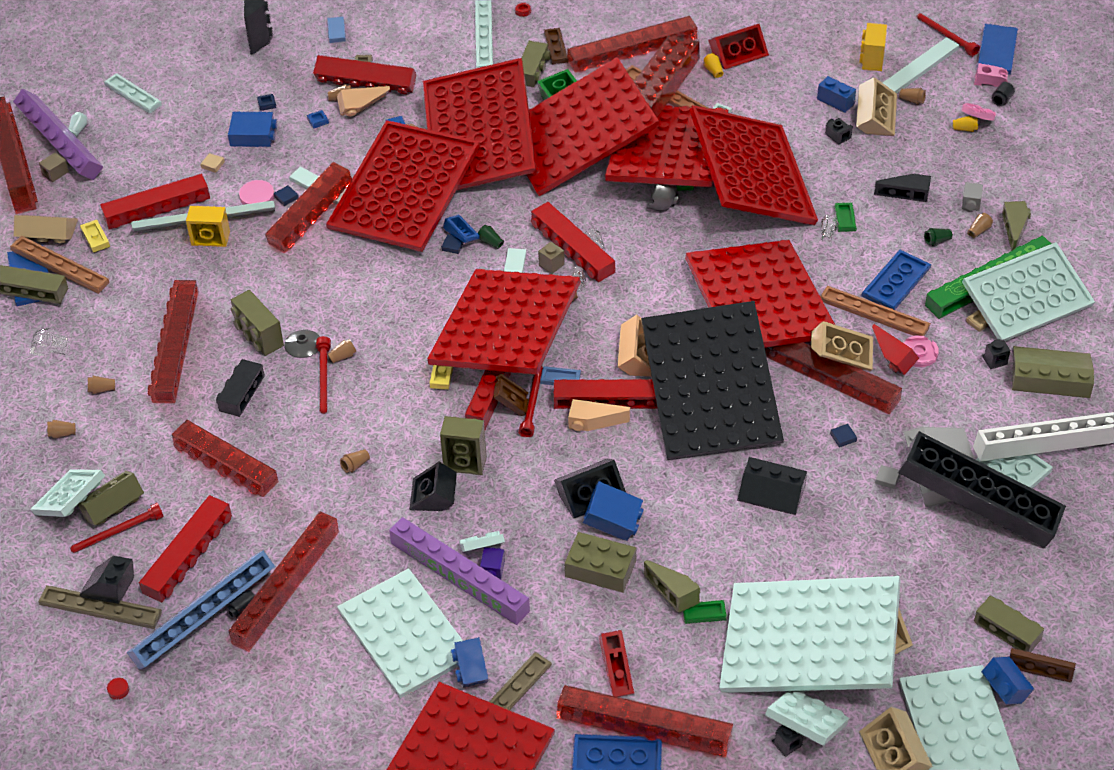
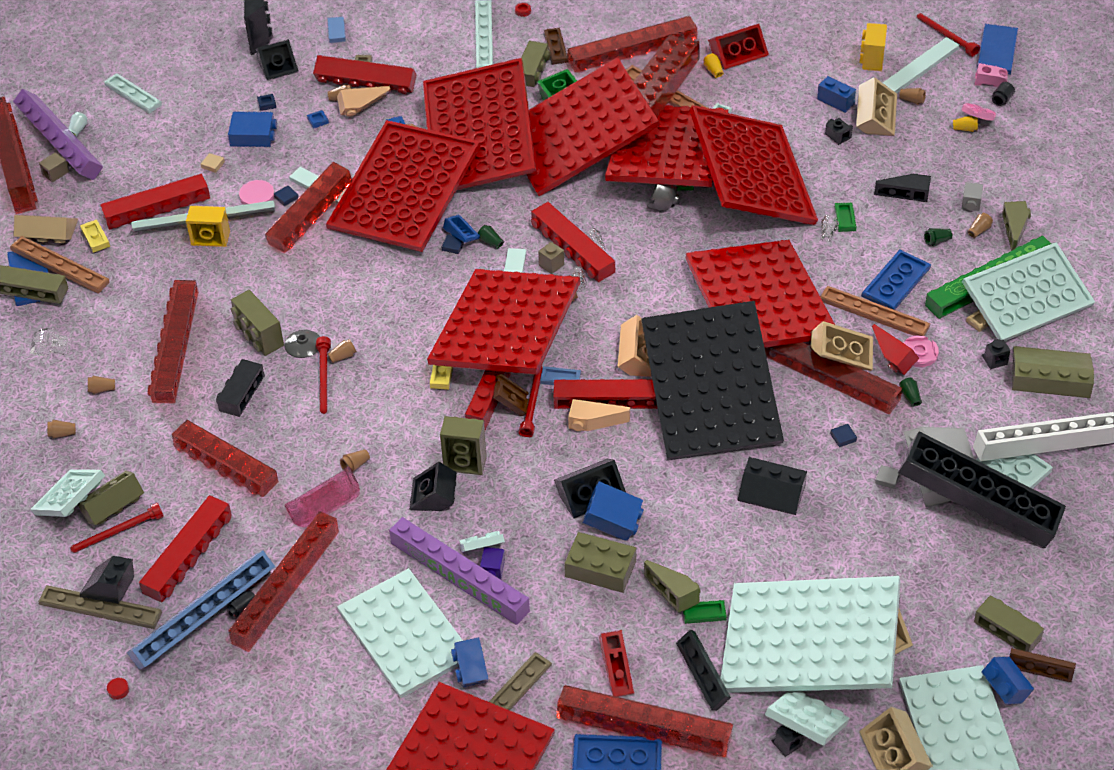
none -> black slope [255,39,299,80]
none -> clear pink piece [285,467,360,528]
none -> black plate [676,630,731,711]
none -> dark green cone [899,377,922,407]

